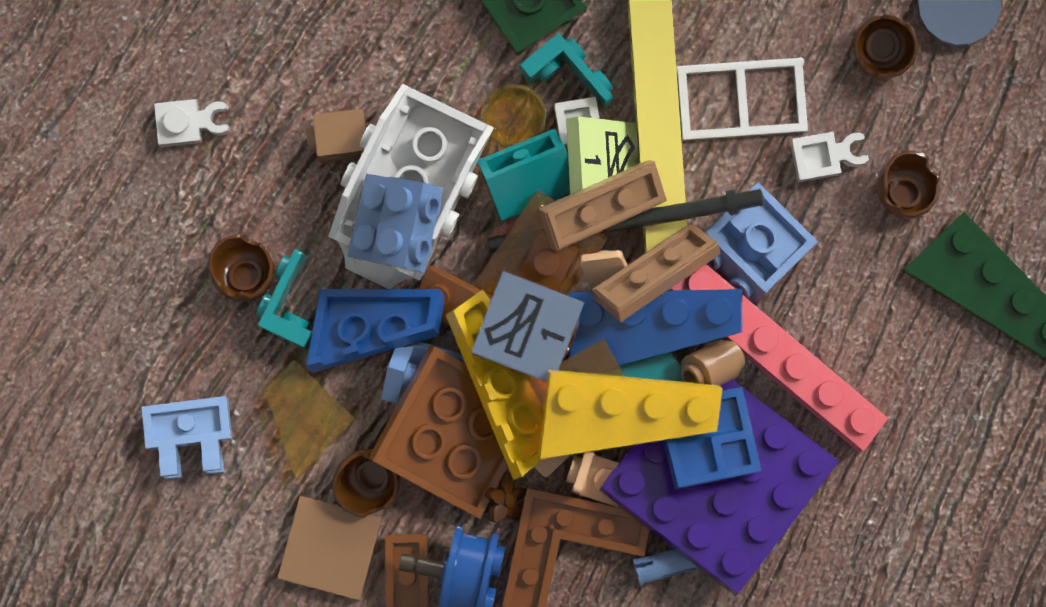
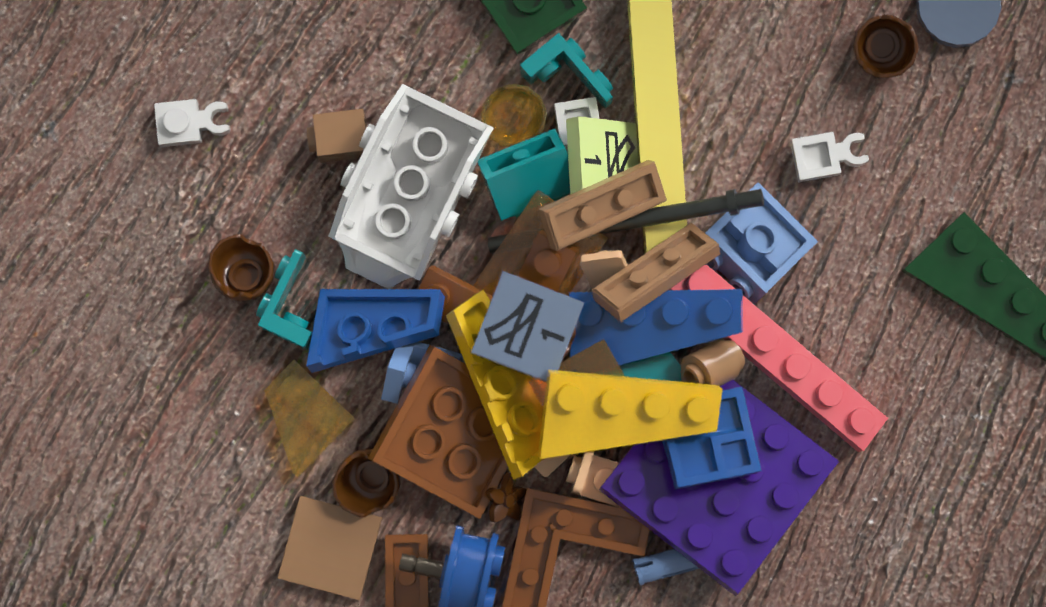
light blue plate [141,396,233,480] -> none
medium blue plate [347,173,443,273] -> none
white window [676,58,808,141] -> none
reddish brown hair [876,150,940,219] -> none

